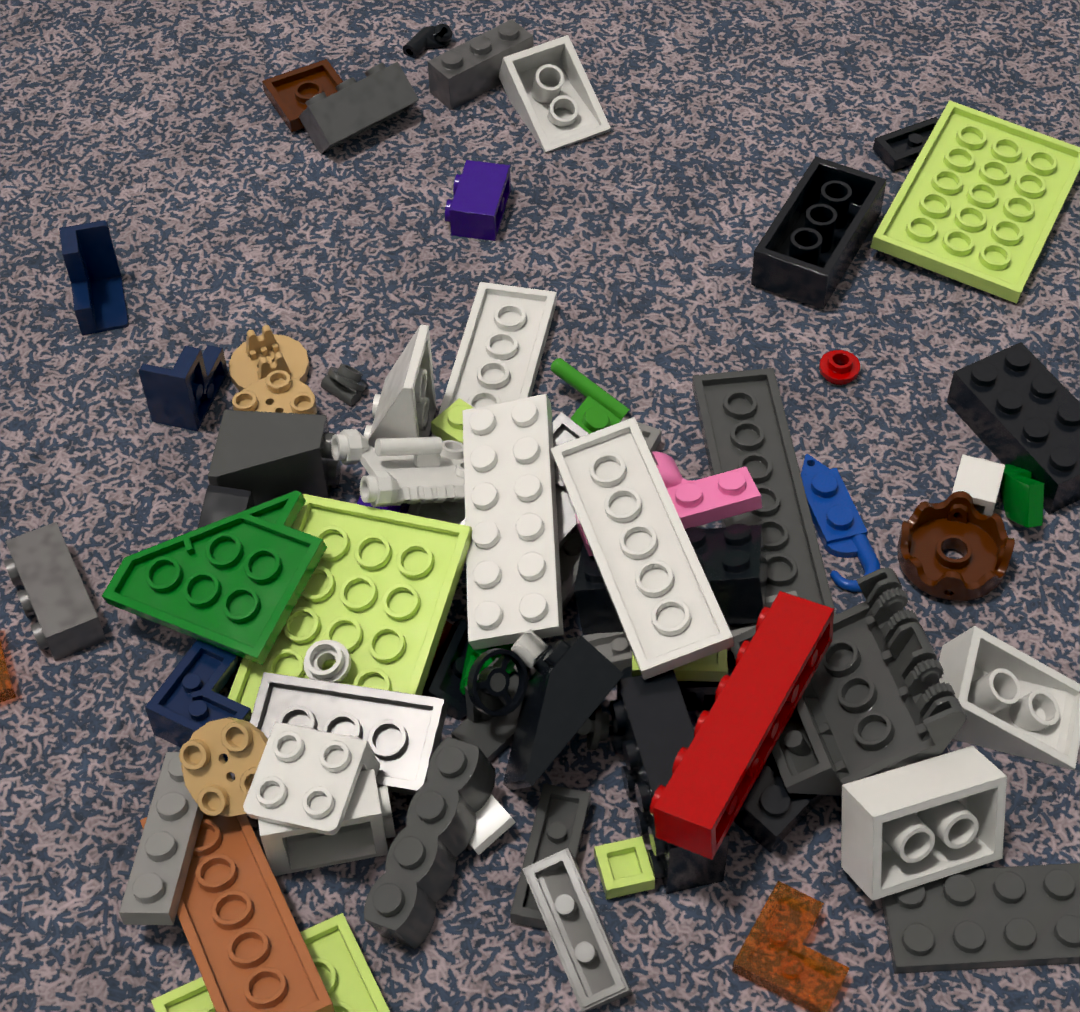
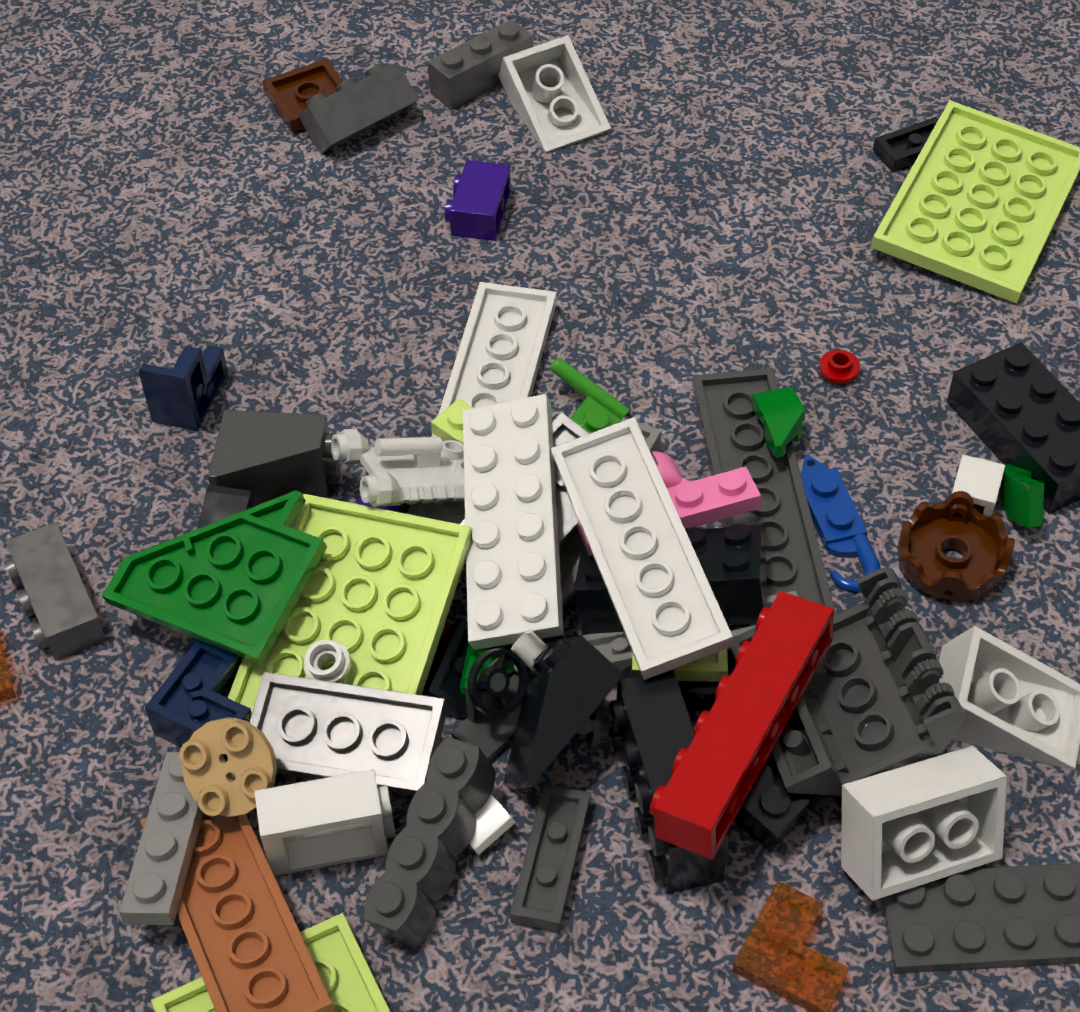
dark blue panel [59,220,129,336] -> none
tan plate [229,325,310,391] -> none
tan plate [232,370,317,414] -> none
white bracket [243,722,380,835] -> none
dark grey plate [321,363,367,407] -> none
white slope [364,325,436,447] -> none
black arm [403,24,453,59] -> none
light grey slope [522,848,633,1012] -> none
yellowish green plate [594,836,655,900] -> none
black brick [751,156,887,310] -> none
none -> green slope [752,387,805,458]

